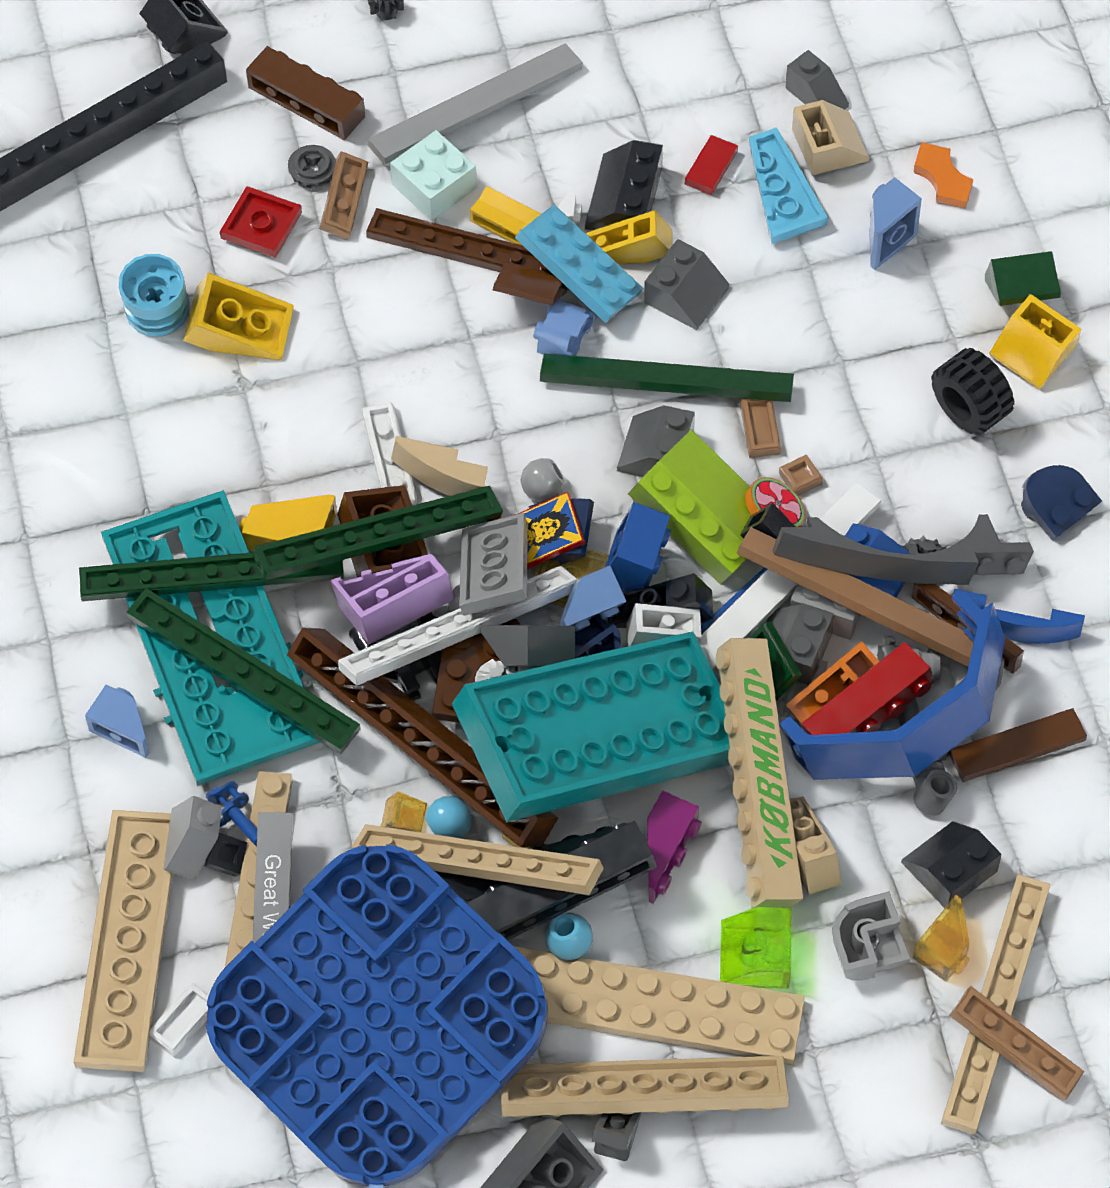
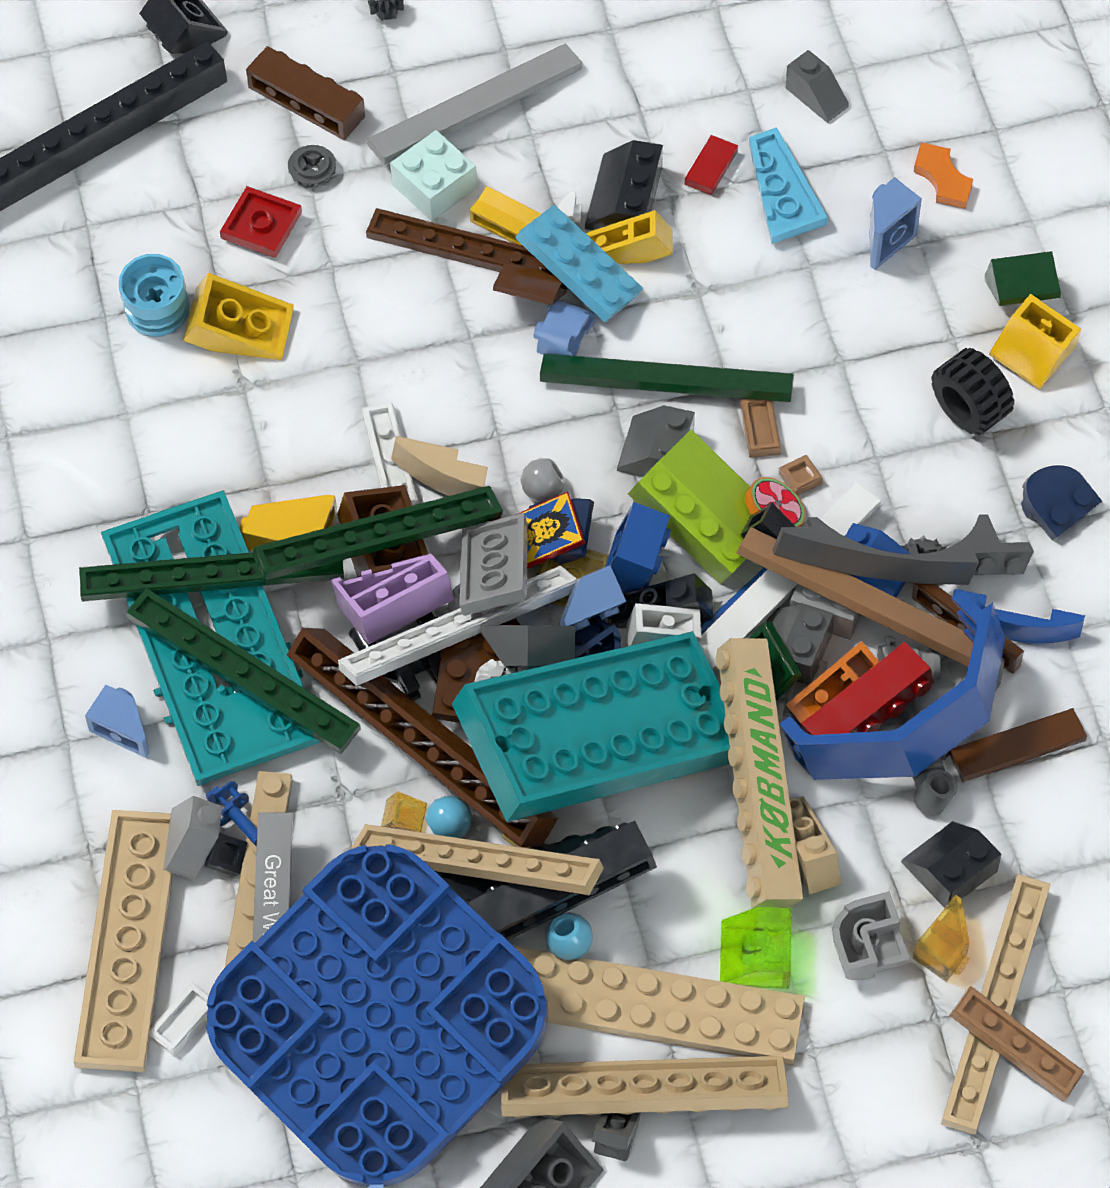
medium nougat tile [319,151,369,240] -> none
dark grey slope [644,239,730,330] -> none
magenta slope [647,790,702,904] -> none
tan slope [792,100,869,176] -> none

